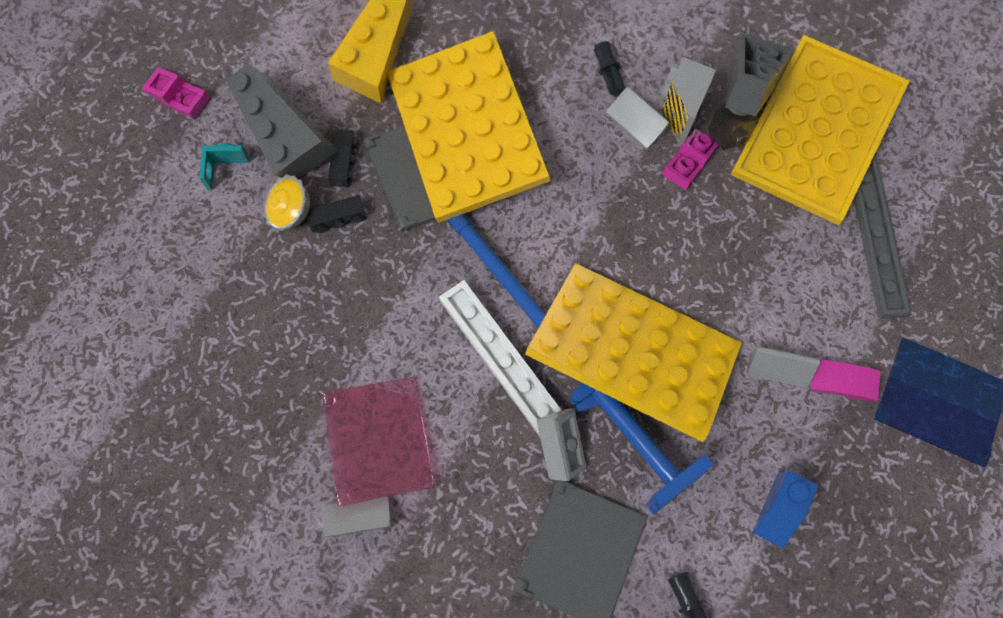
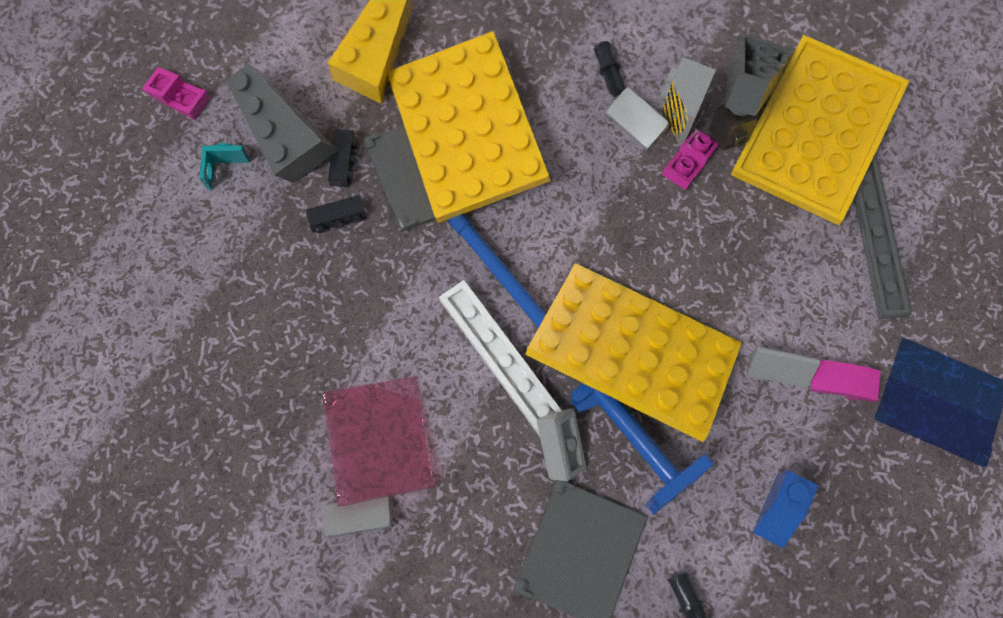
yellow piece [262,174,310,231] -> none

